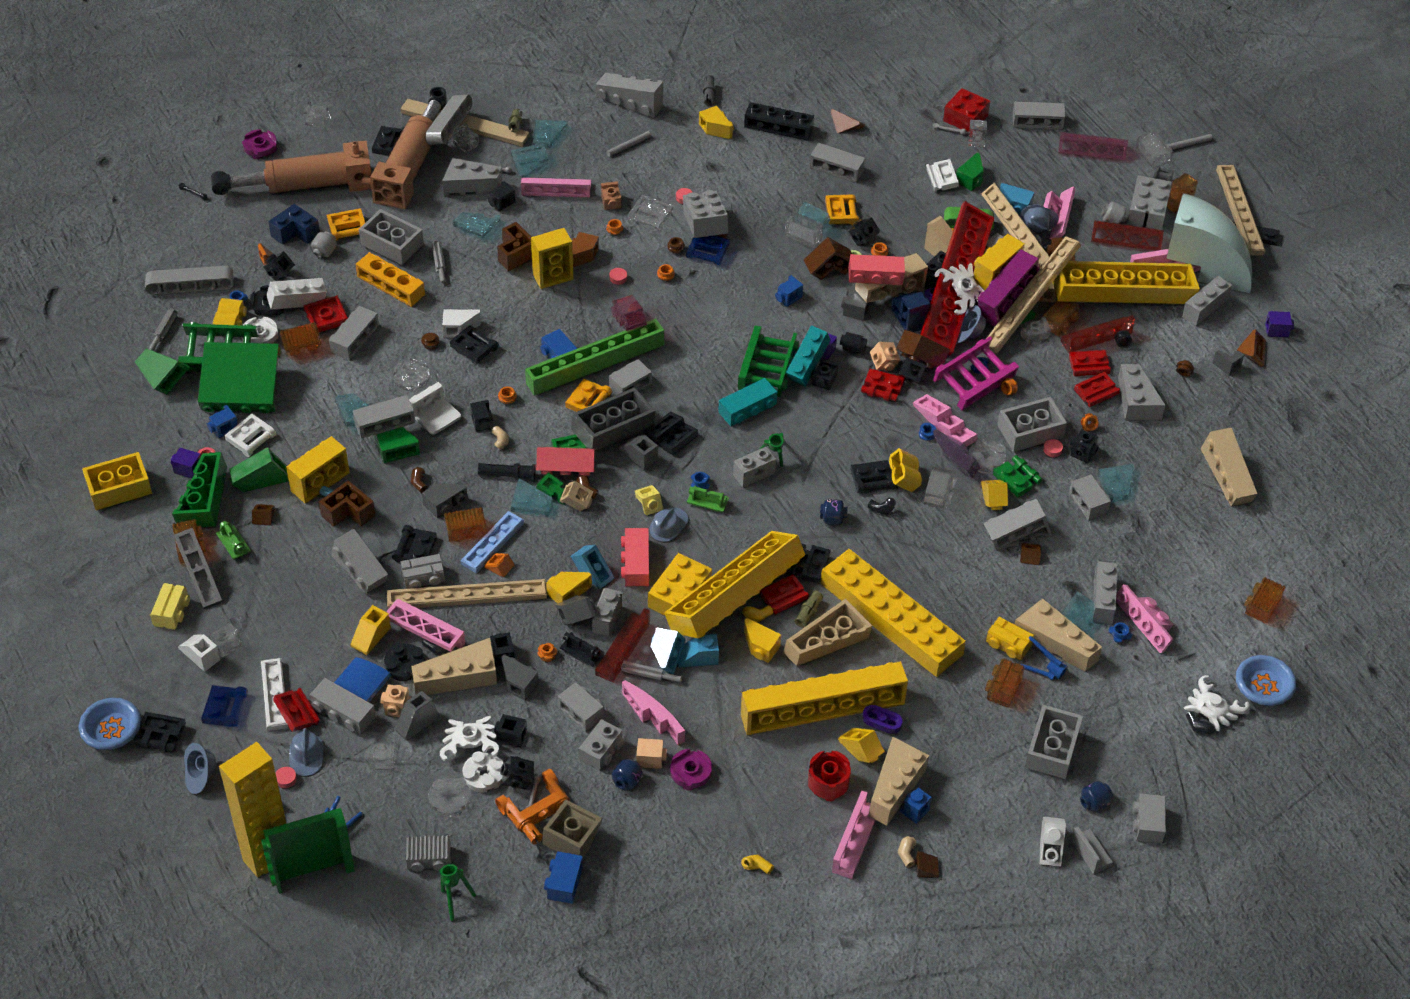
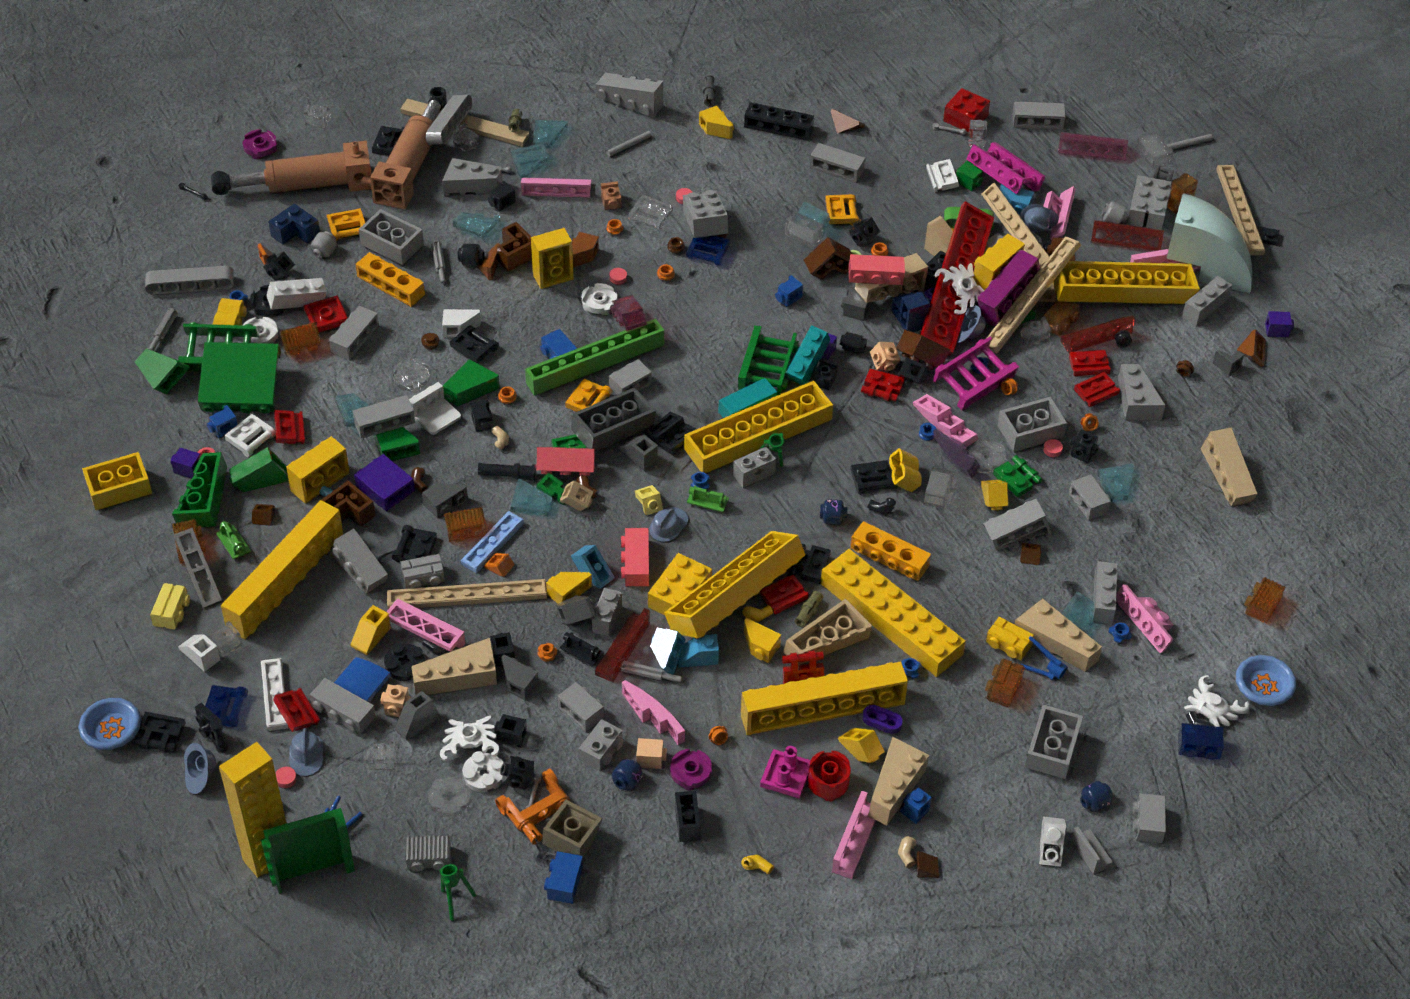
none -> black plate [195,703,228,753]
none -> yellow brick [221,500,343,639]
none -> red plate [274,410,305,444]
none -> dark purple brick [354,454,415,511]
none -> green slope [443,359,500,406]
none -> black head [458,244,485,266]
none -> dark orange slope [477,243,500,281]
none -> white plate [582,283,617,315]
none -> black brick [675,791,701,842]
none -> yellow brick [684,381,833,473]
none -> orange plate [709,726,728,745]
none -> dark pink plate [760,746,811,799]
none -> red plate [782,650,824,684]
none -> light orange brick [850,521,931,581]
none -> blue plate [902,658,921,678]
none -> dark pink fence [966,142,1046,194]
none -> clear blue brick [1178,723,1224,760]

